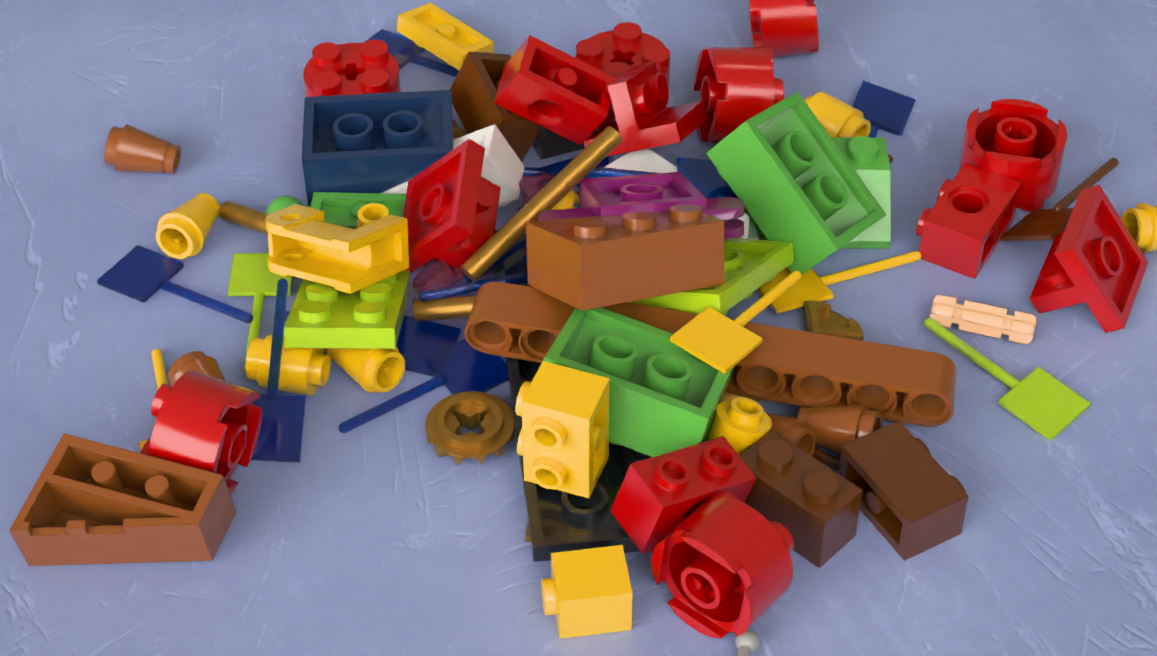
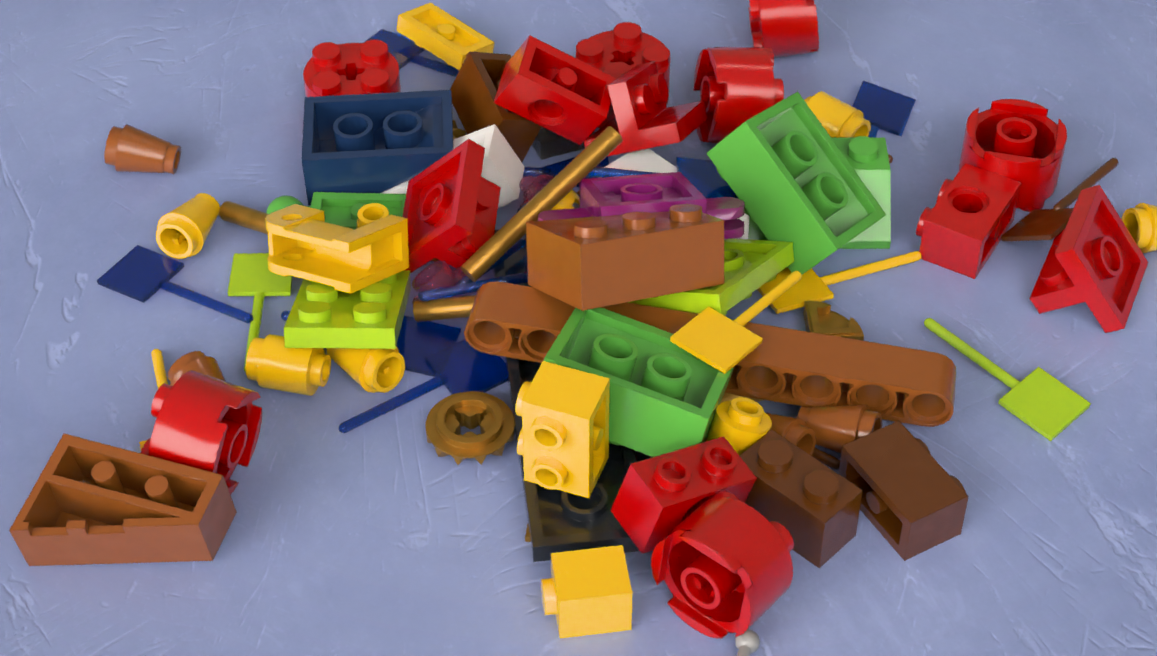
clear blue piece [251,278,306,463] -> none
light nougat axle [930,294,1036,345] -> none

